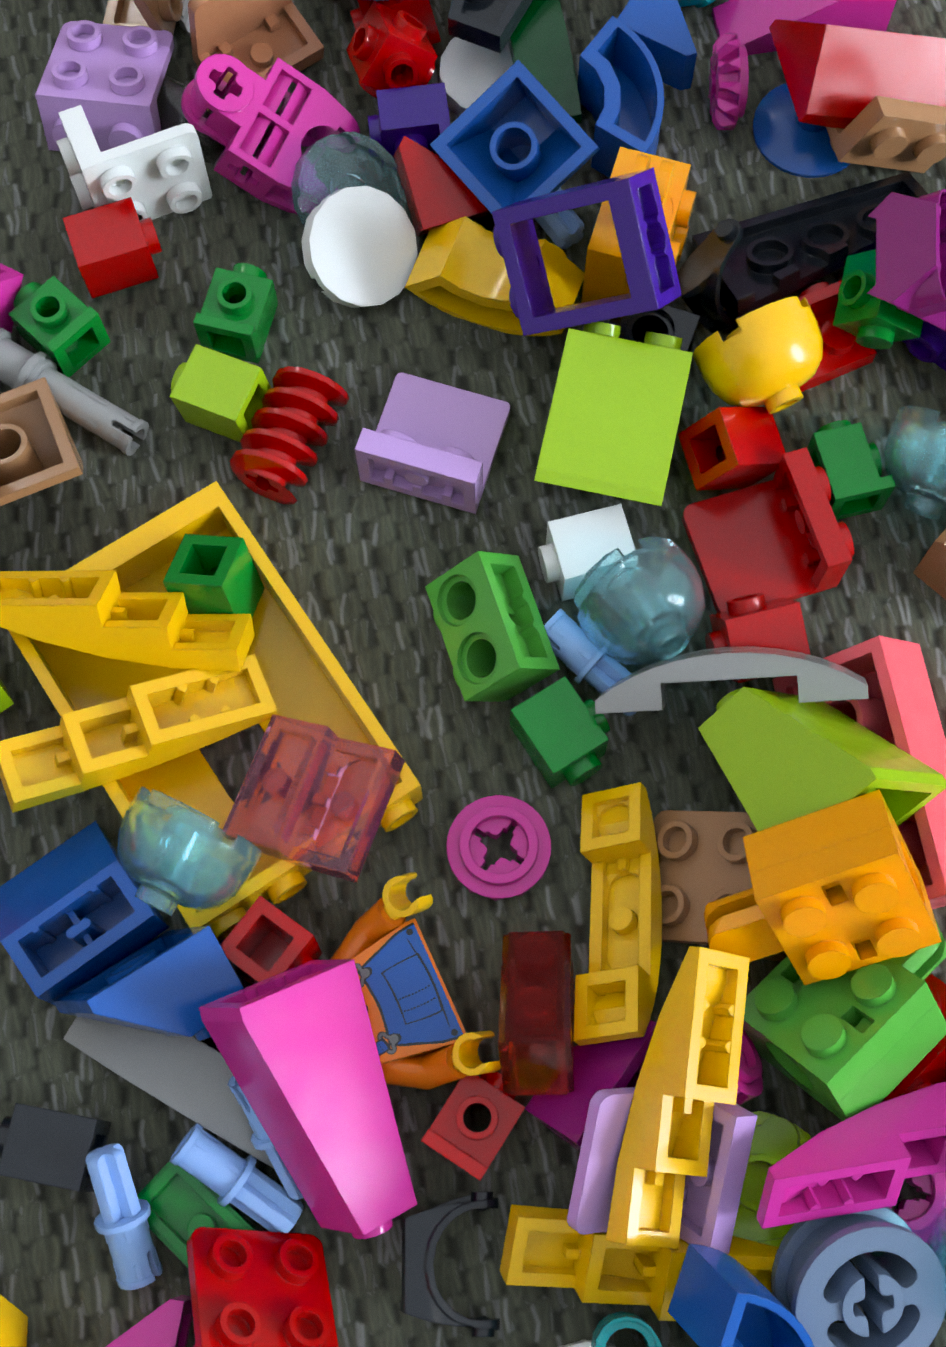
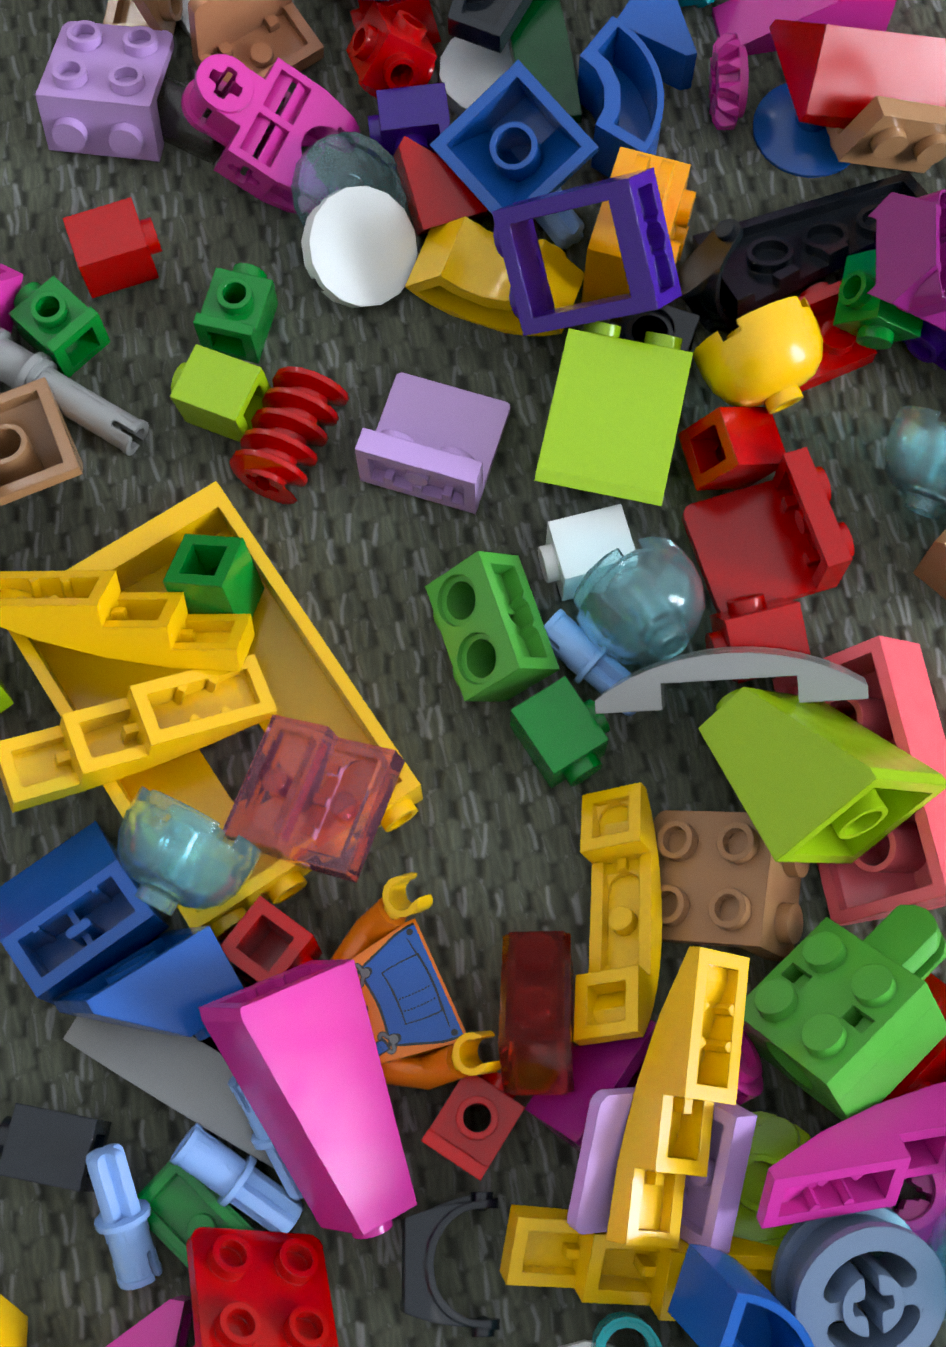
white bracket [56,105,212,220] -> none
dark pink gear [447,795,551,901] -> none
light orange brick [703,789,942,986] -> none
green brick [807,420,896,520] -> none

